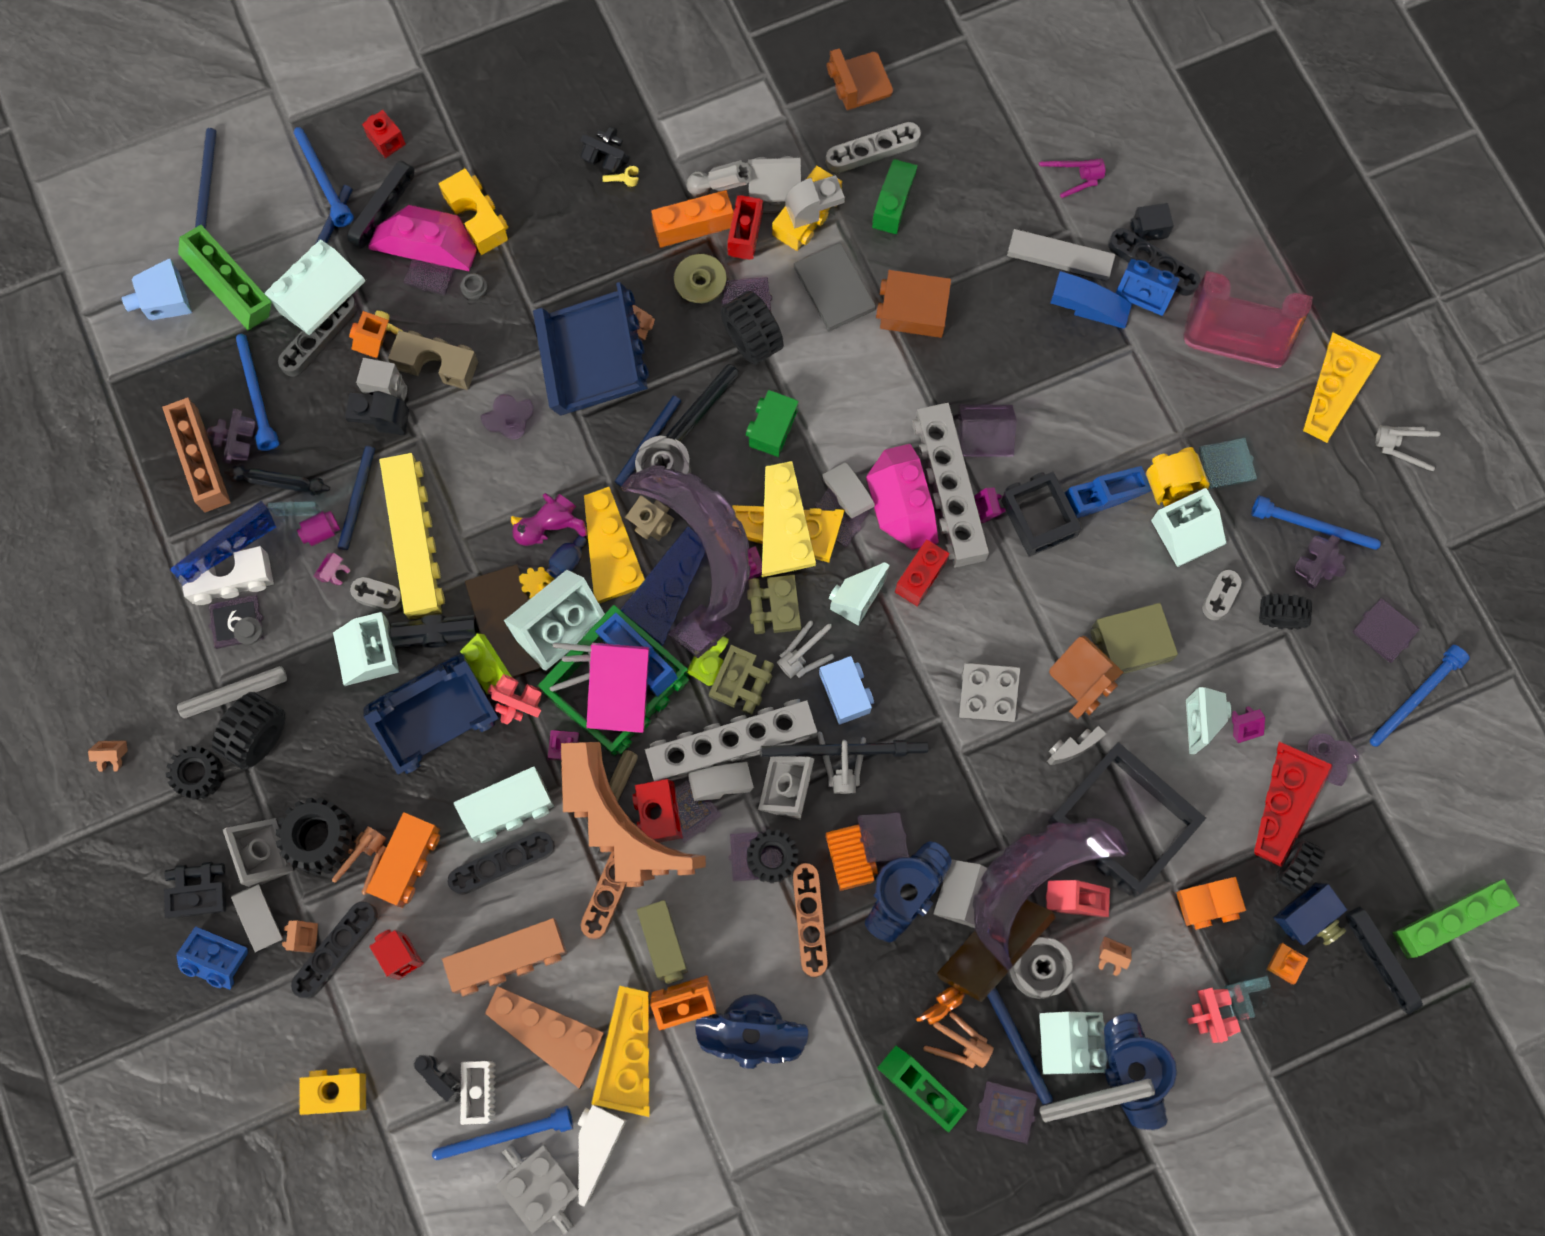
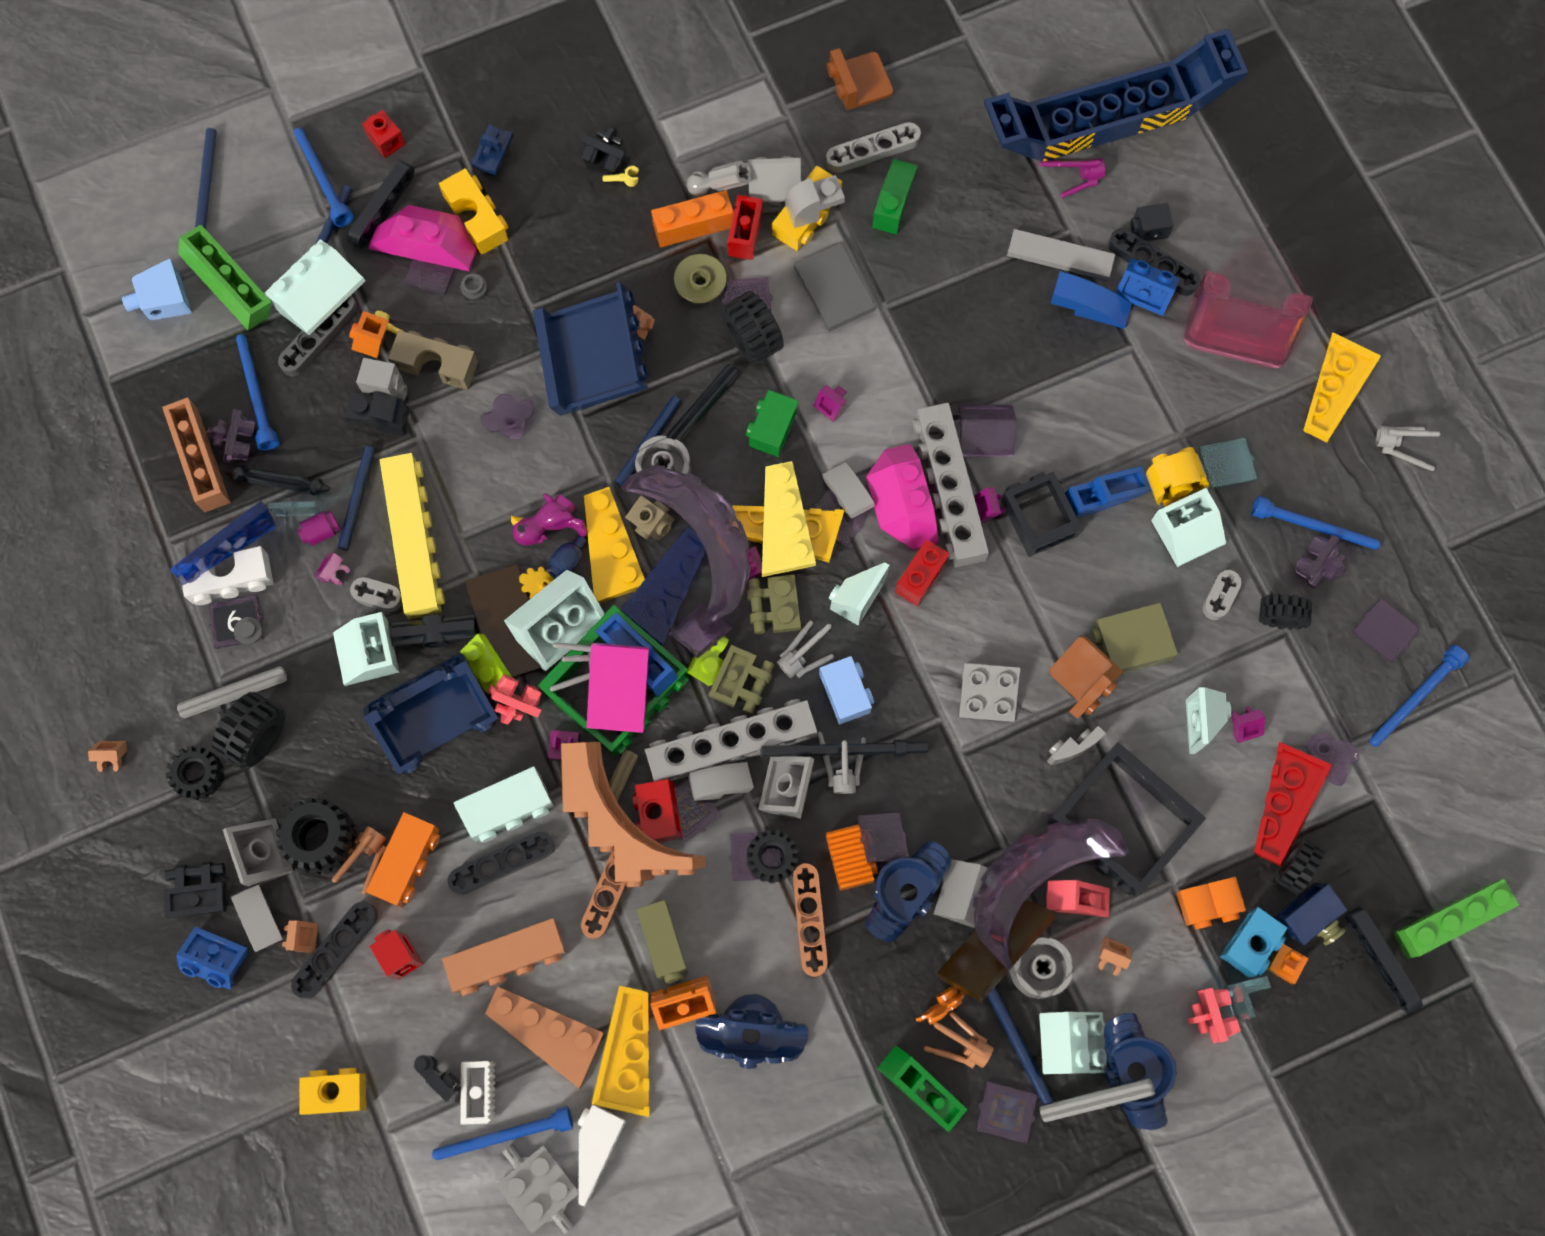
dark orange brick [876,270,951,338] -> none
none -> dark blue hips [471,125,514,176]
none -> magenta tile [813,384,847,422]
none -> dark blue slope [984,29,1248,162]
none -> dark azure brick [1219,907,1287,977]

